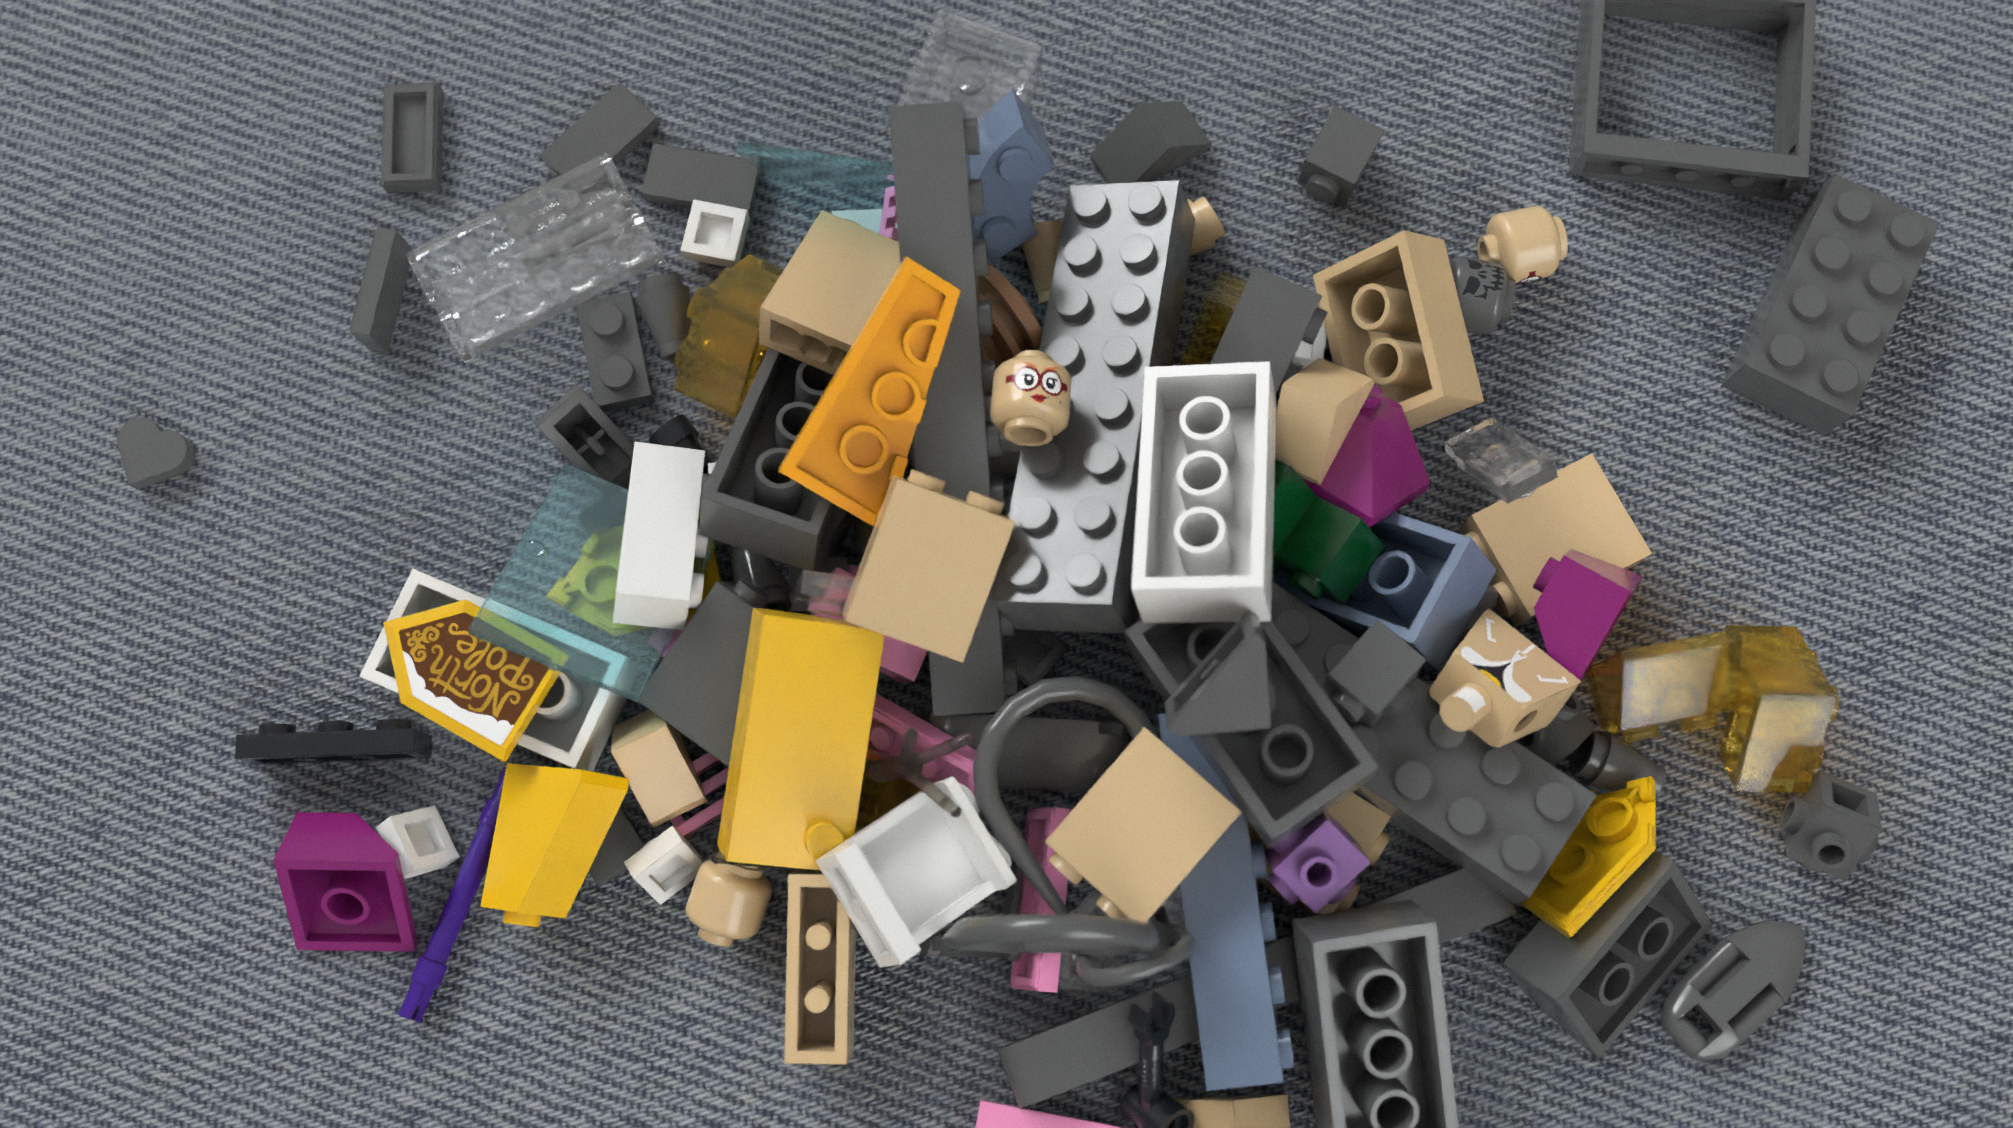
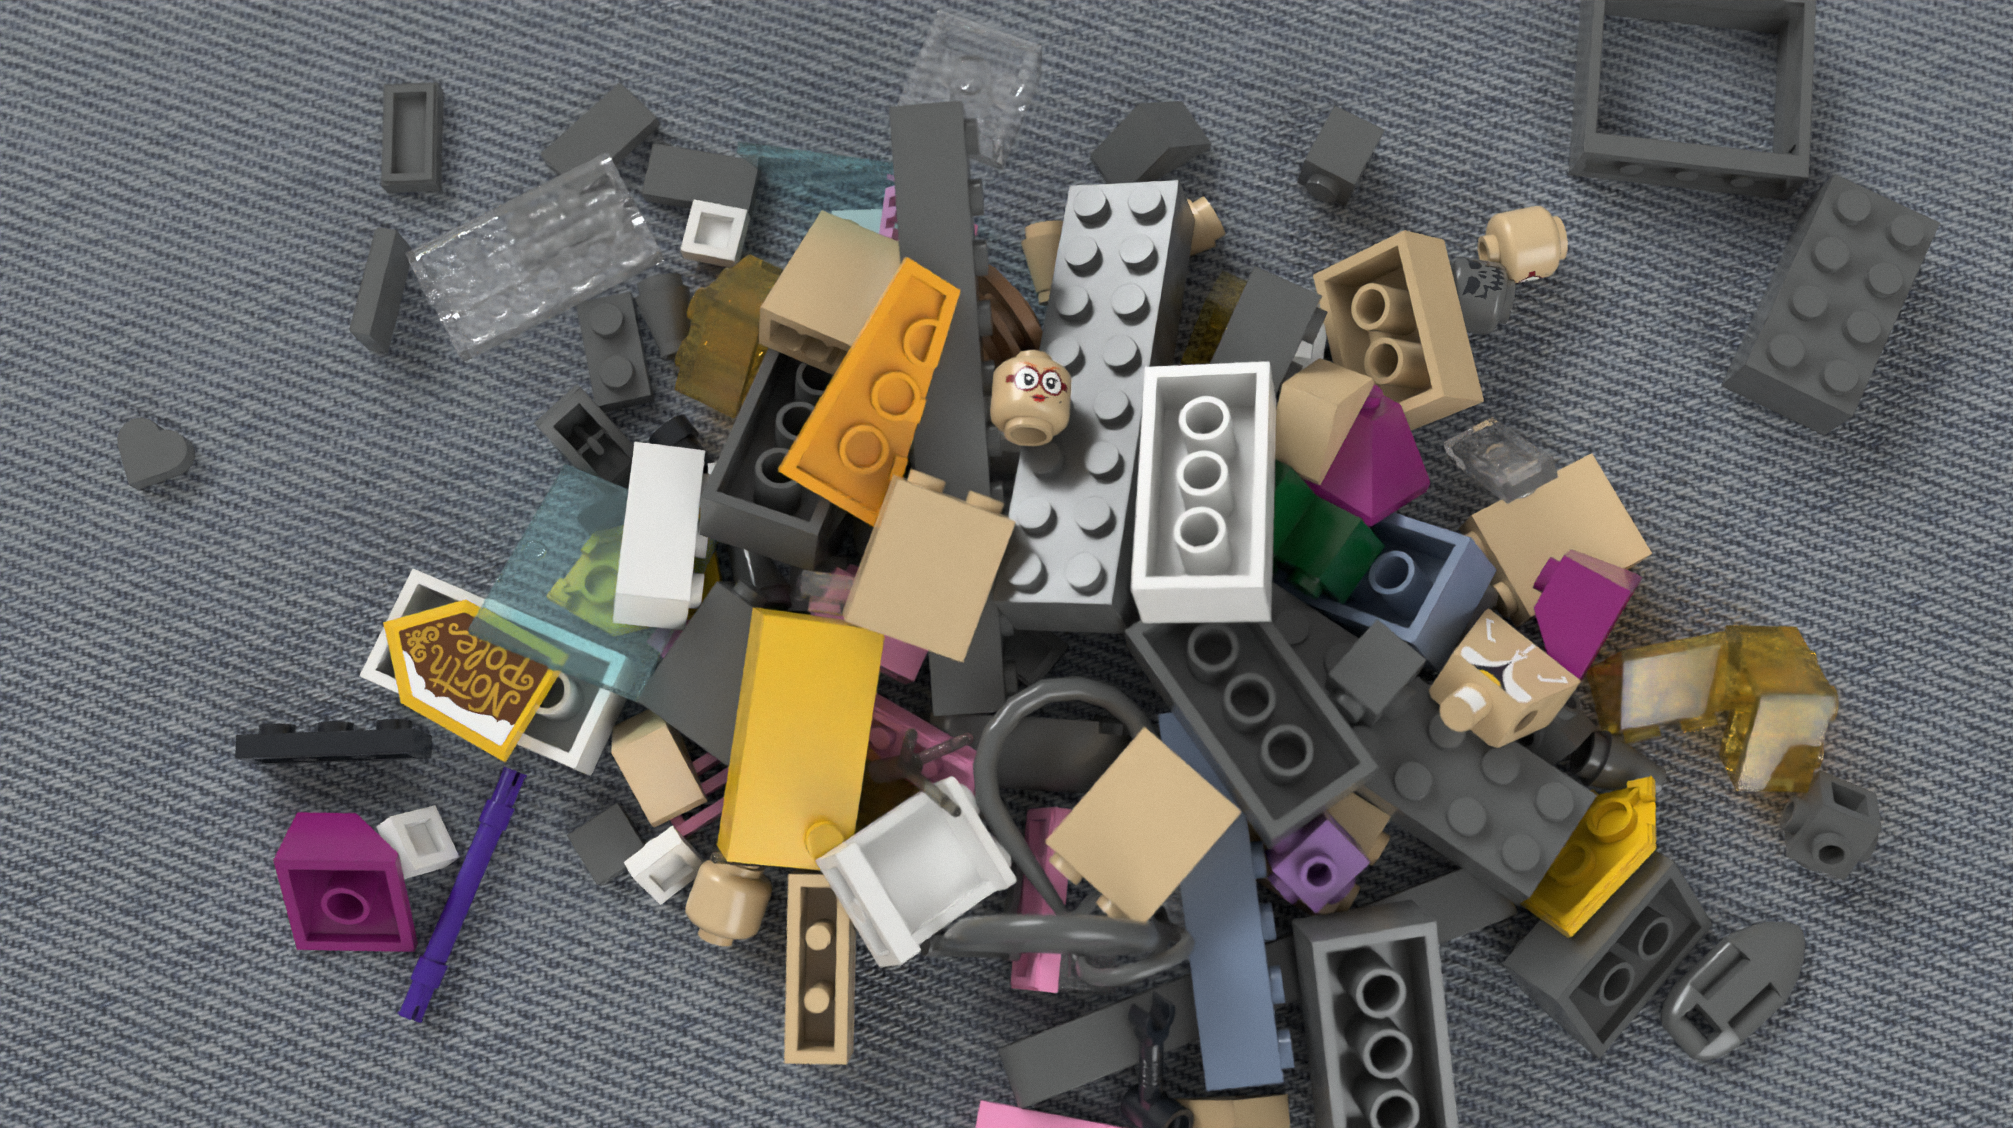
yellow slope [480,763,630,927] -> none
sand blue brick [969,90,1055,263] -> none
dark grey slope [1164,610,1271,736] -> none

